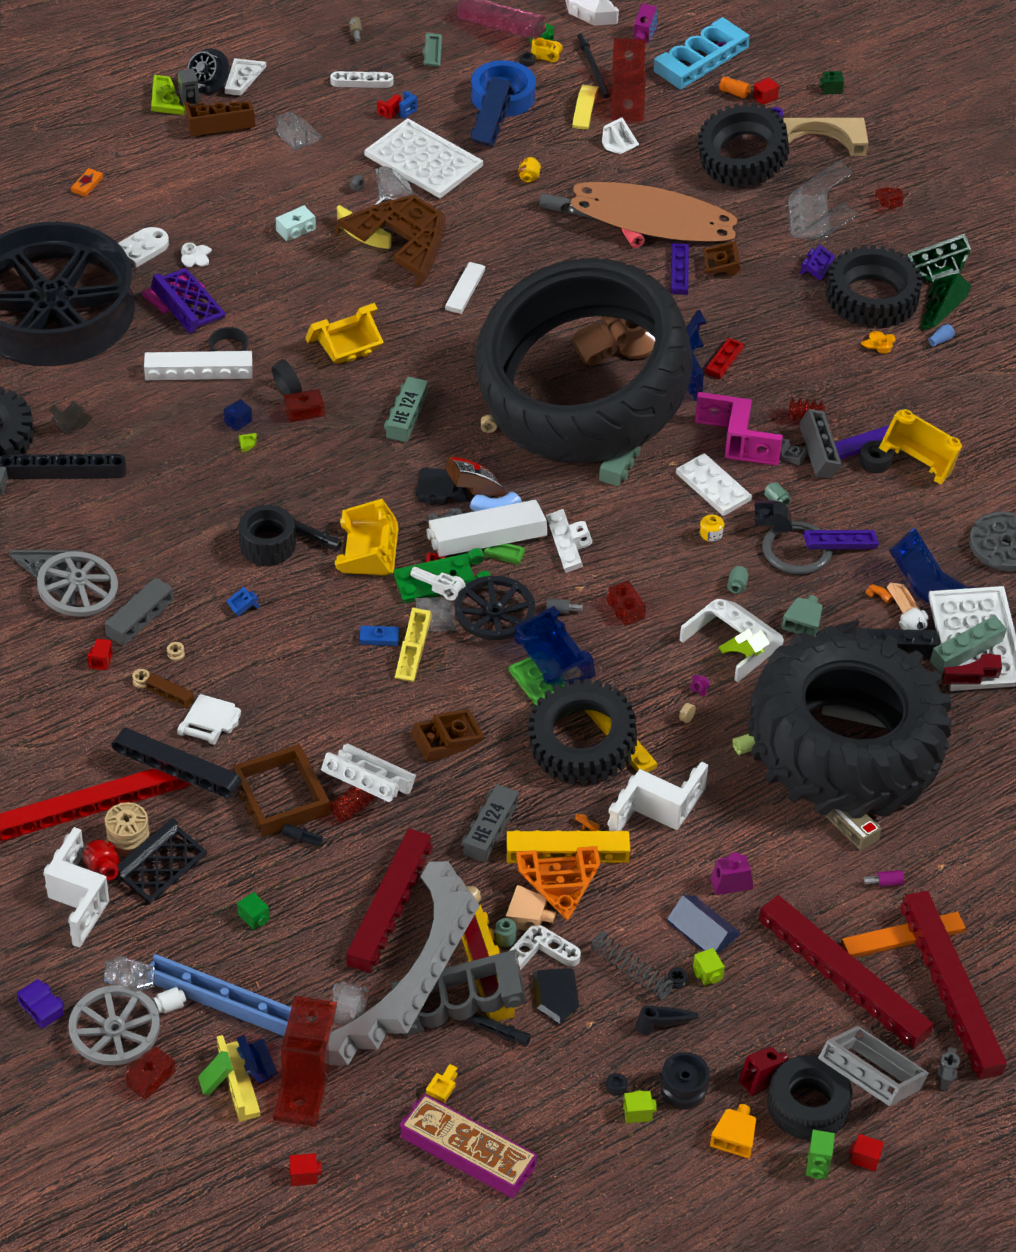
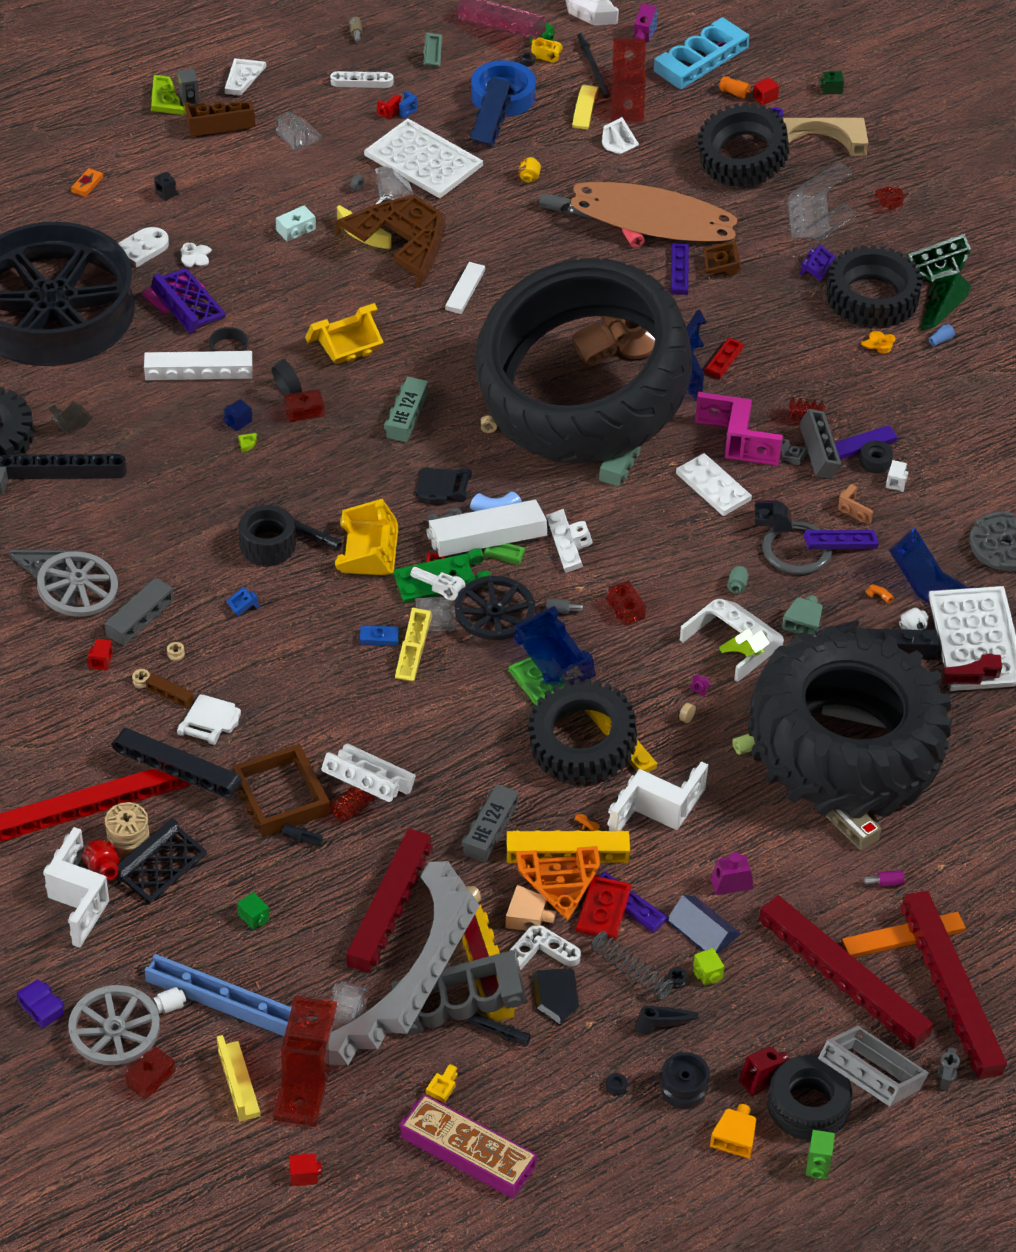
clear brick [104,956,154,992] -> none
black piece [188,48,230,94] -> none
bright green tile [198,1051,233,1095] -> none
clear blue bracket [236,1035,278,1084] -> none
reddish brown slope [411,709,485,762] -> none
reddish brown slope [445,456,507,496] -> none
sand green brick [495,918,517,948] -> none
lime brick [623,1090,657,1123] -> none
yellow head [700,514,724,542] -> none
sand green brick [764,482,791,506] -> none
red brick [848,1134,884,1171] -> none
yellow windscreen [879,409,962,485] -> none
light nougat tile [887,583,921,613] -> none
sand green brick [930,615,1007,675] -> none
none -> black brick [154,172,179,201]
none -> red tile [576,876,632,940]
none -> dark purple tile [599,871,667,934]
none -> nougat bracket [838,484,873,525]
none -> white brick [886,460,909,492]

